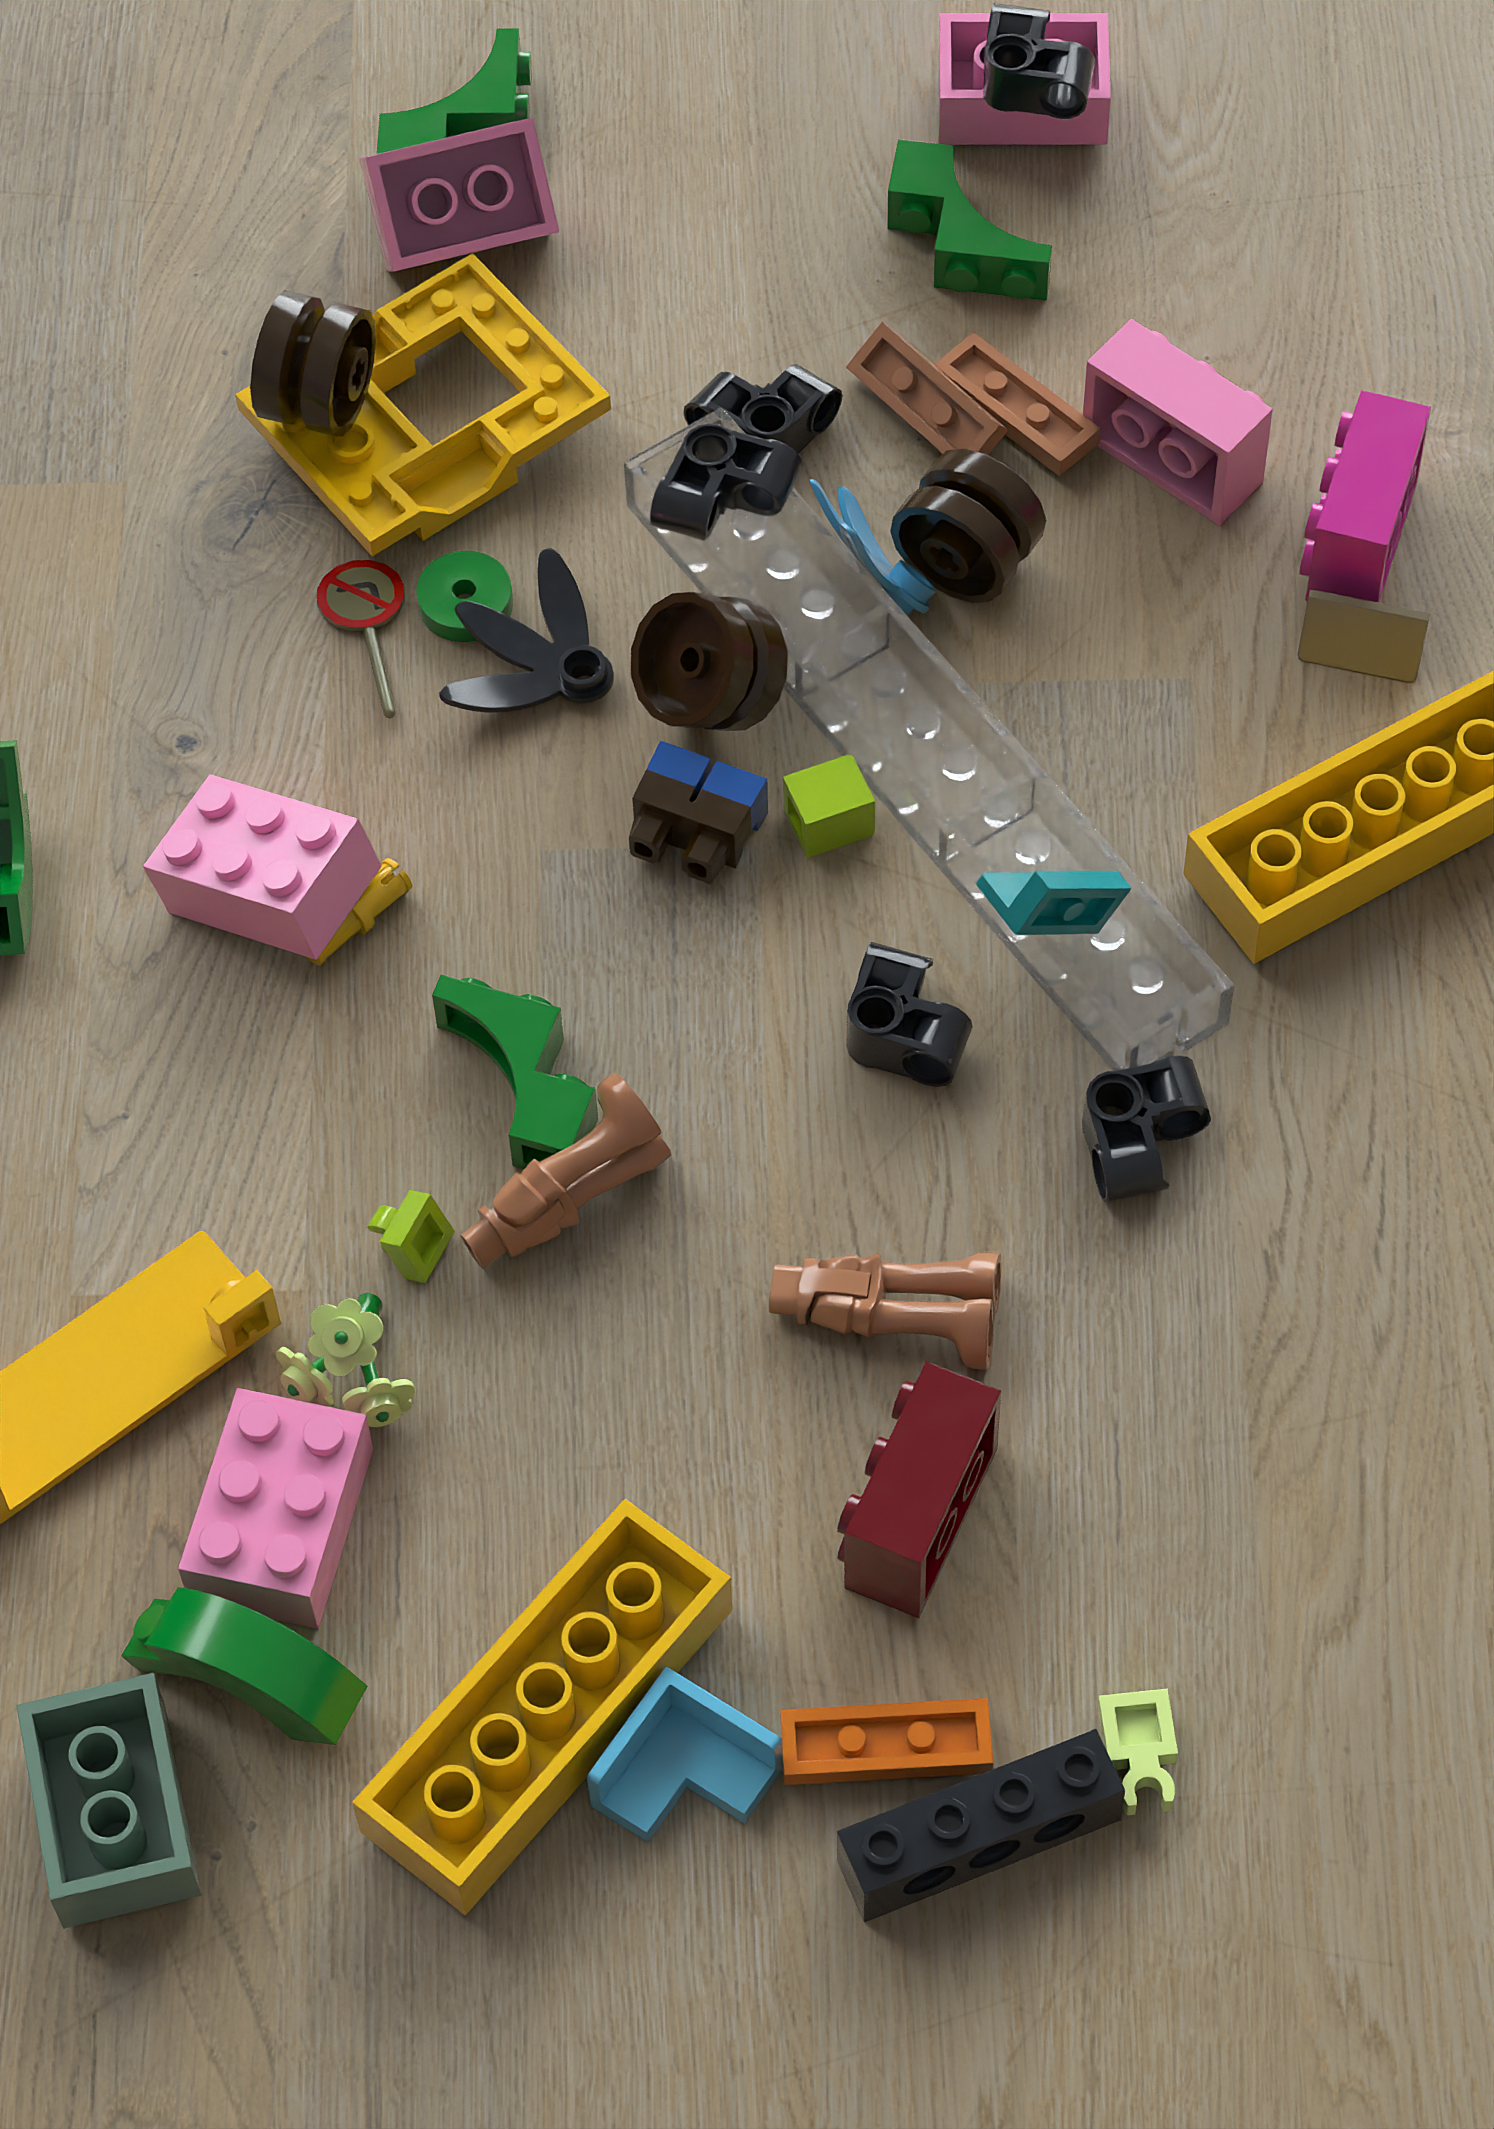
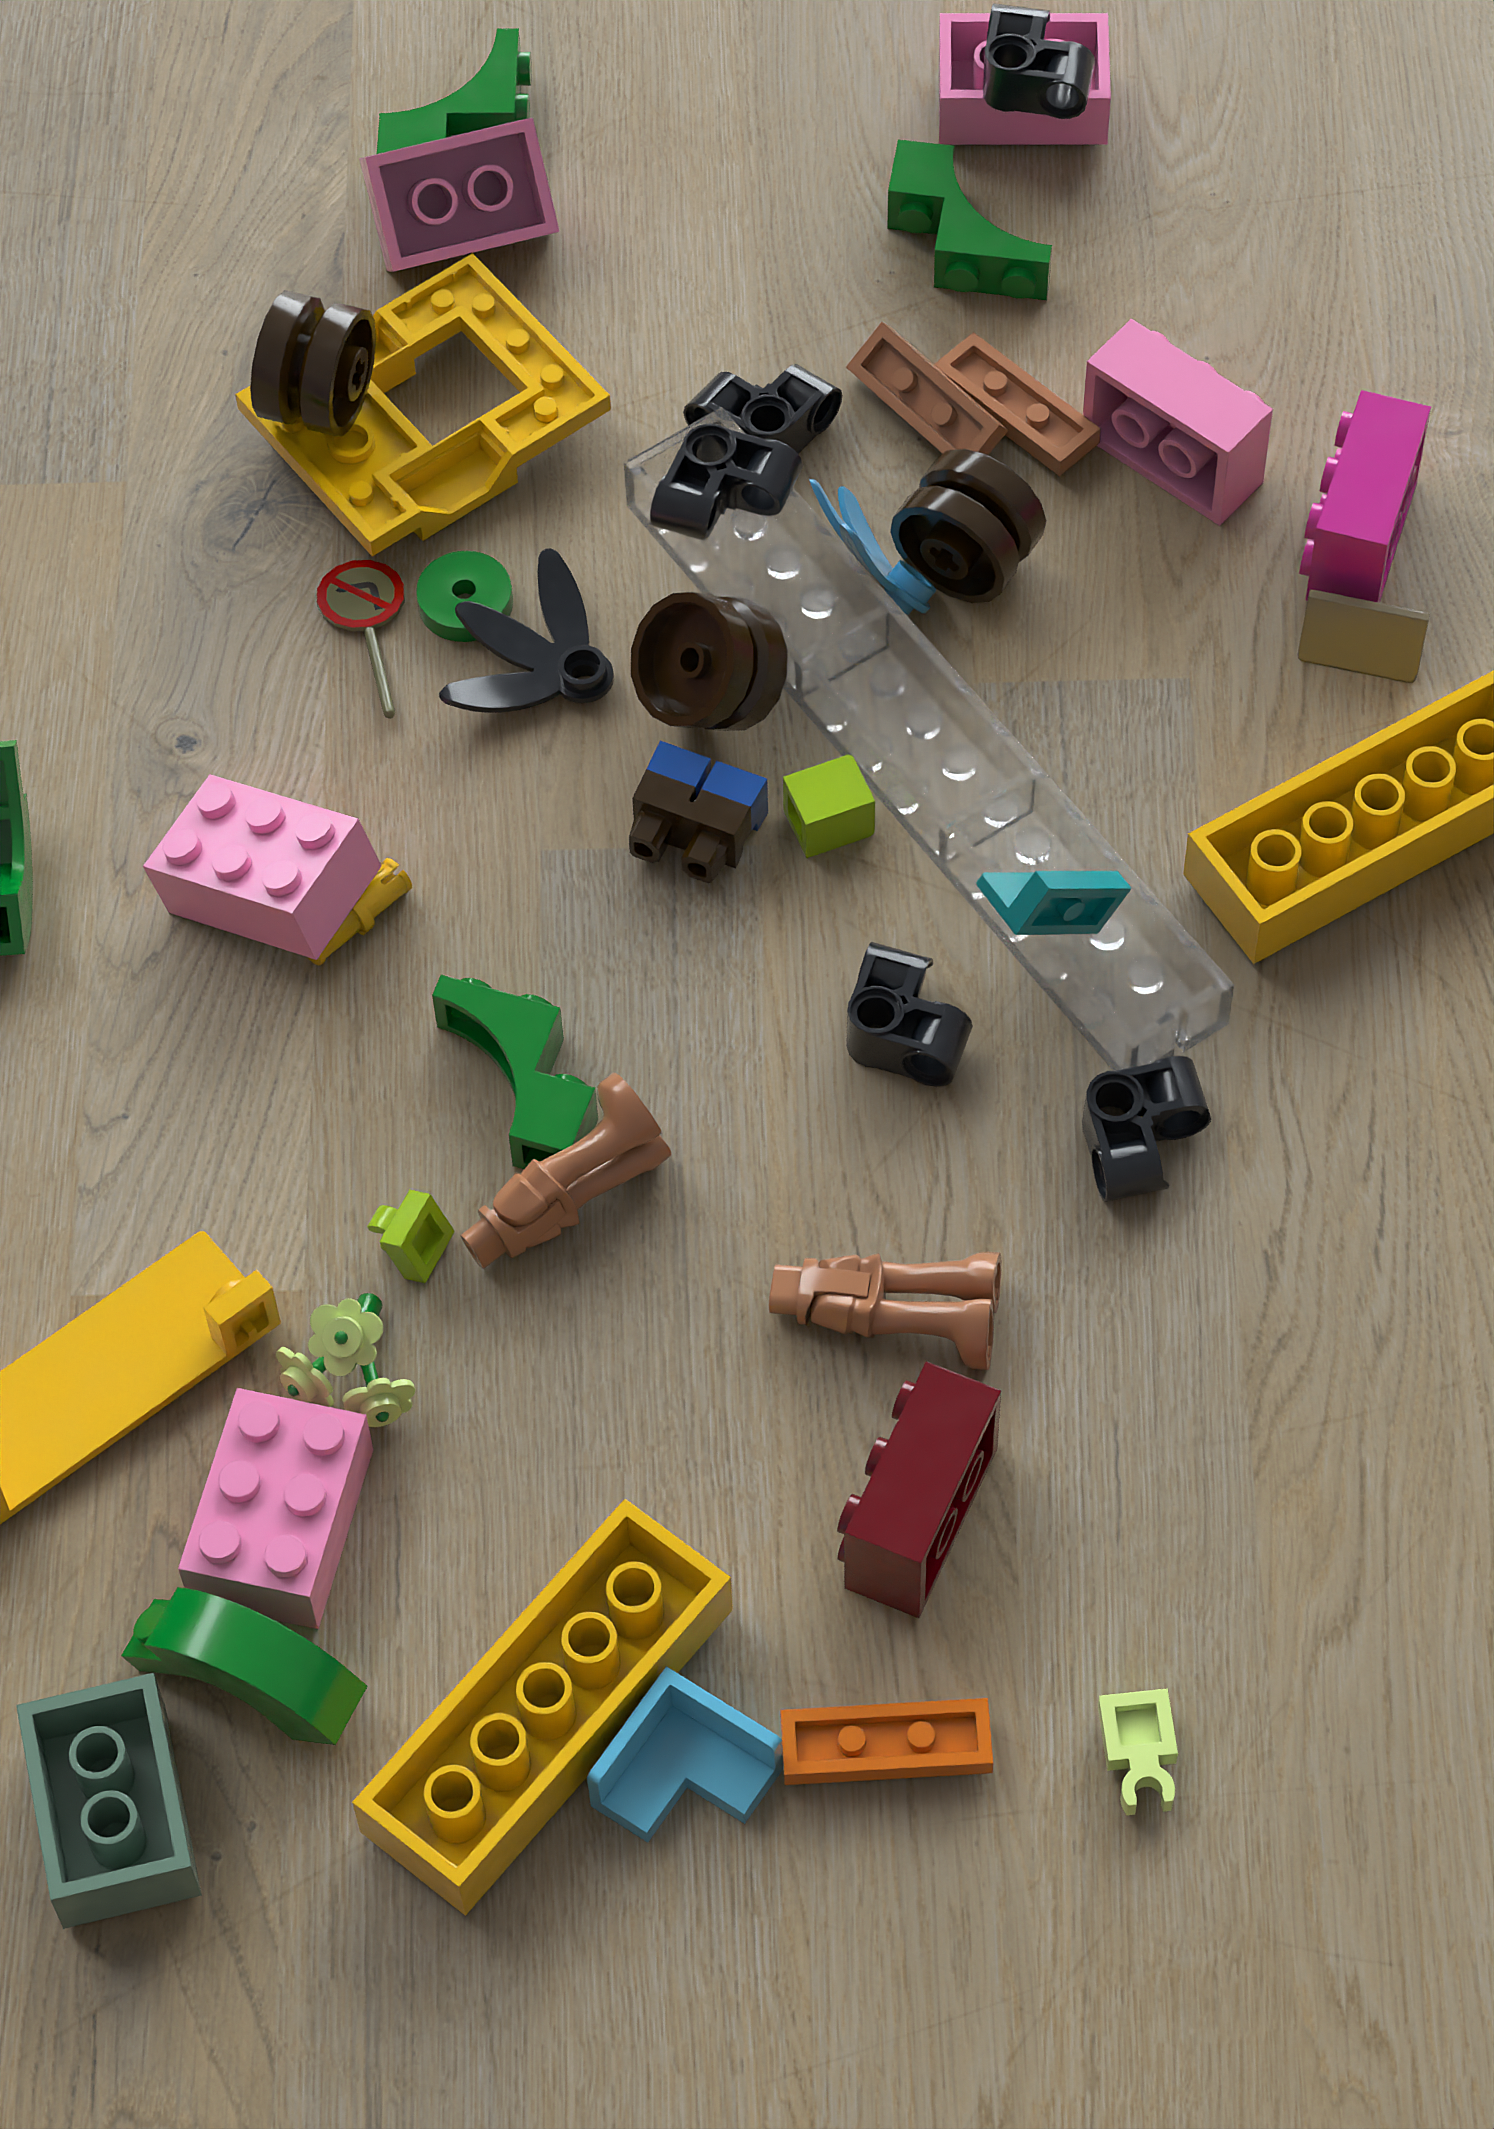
black brick [837,1729,1125,1923] -> none

